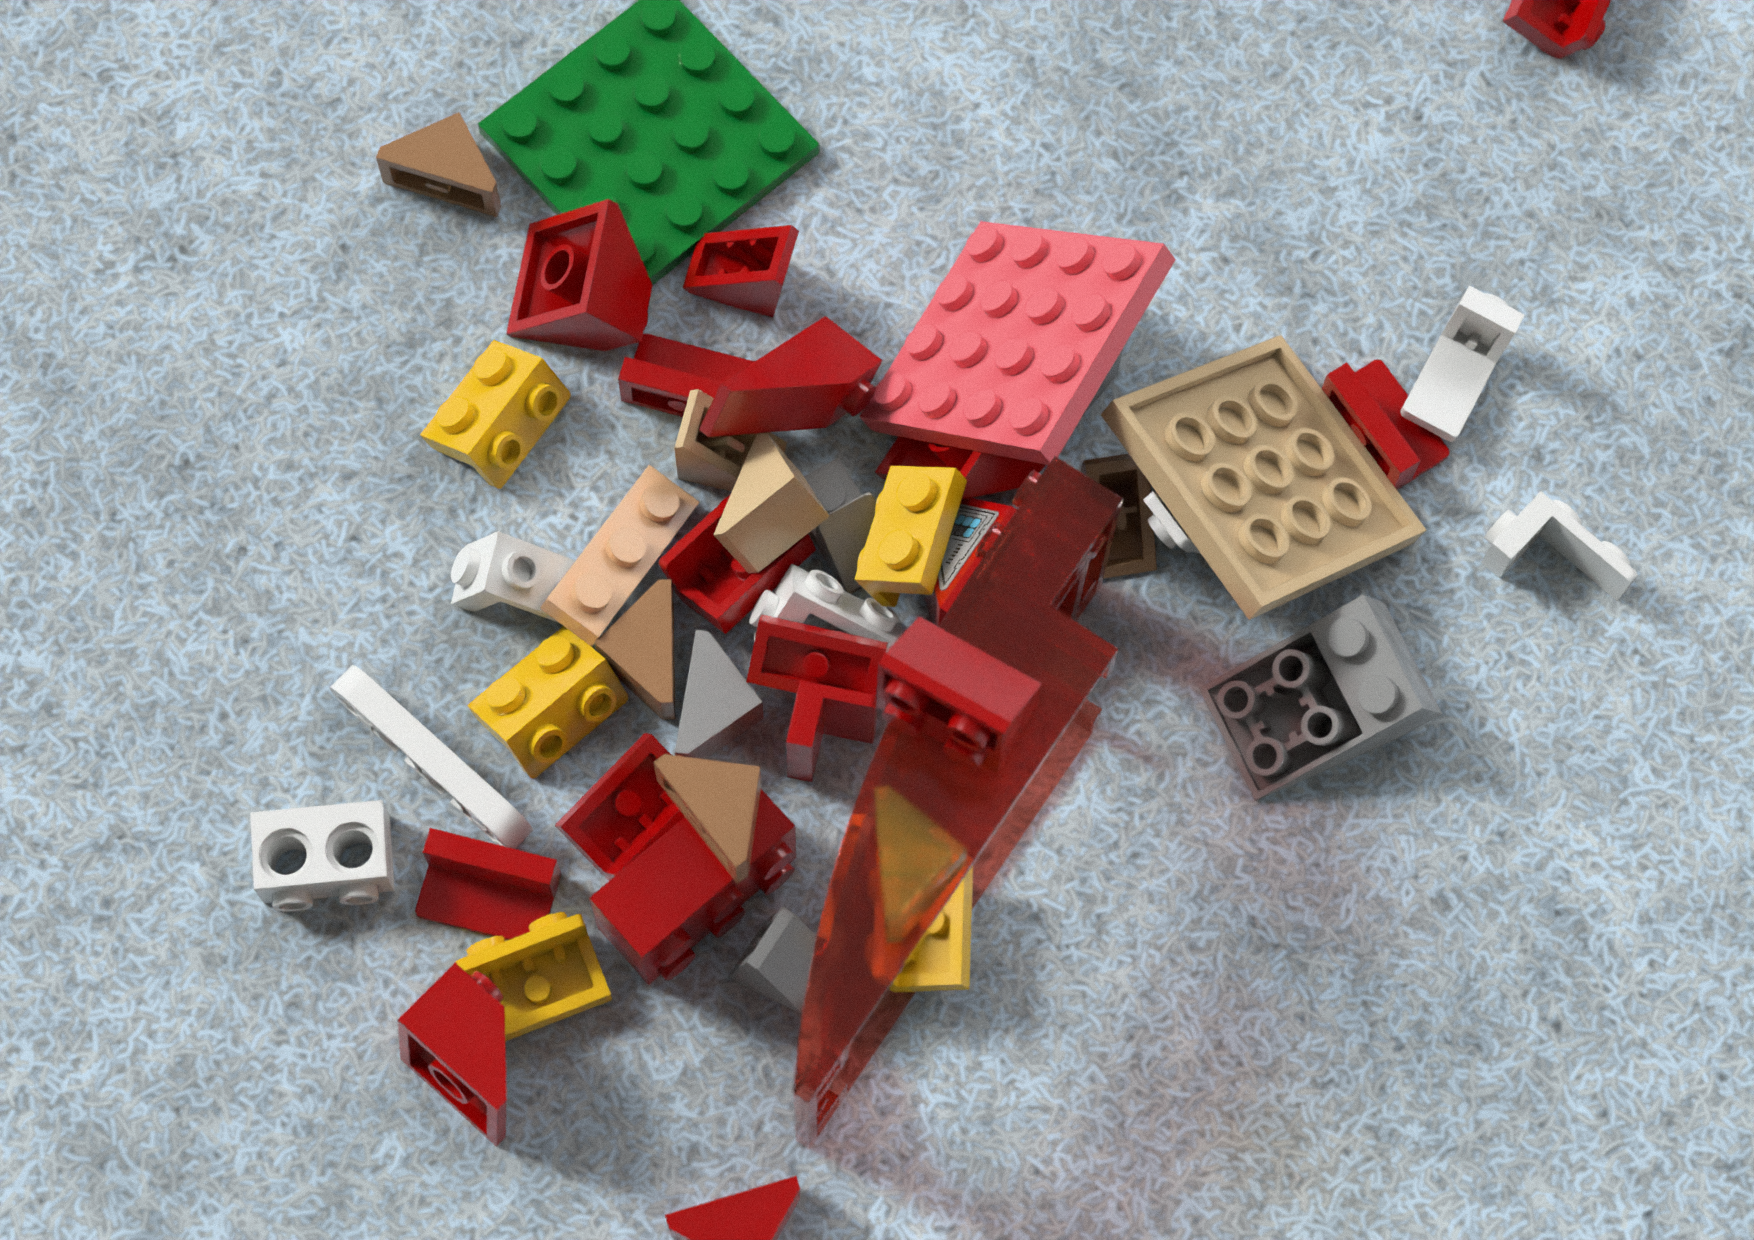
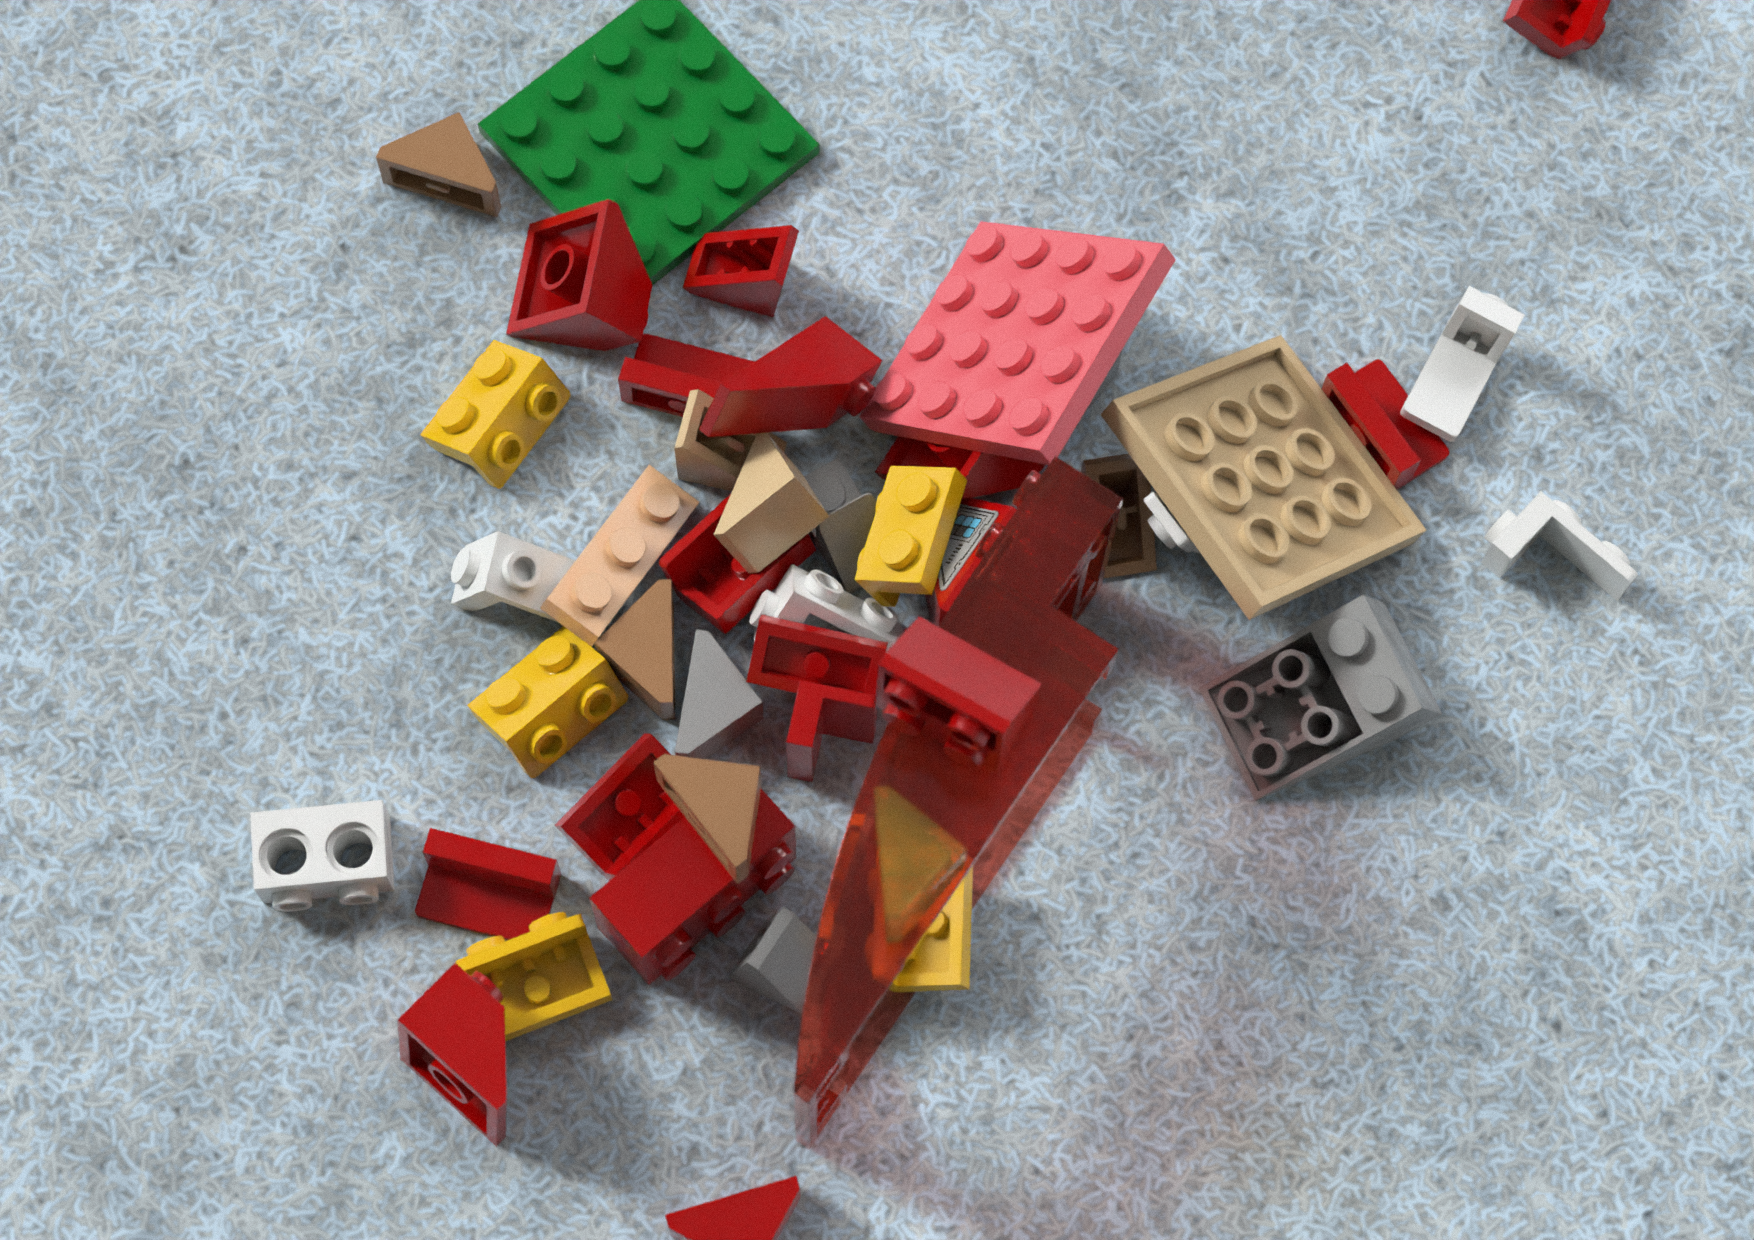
white beam [330,665,533,849] -> none

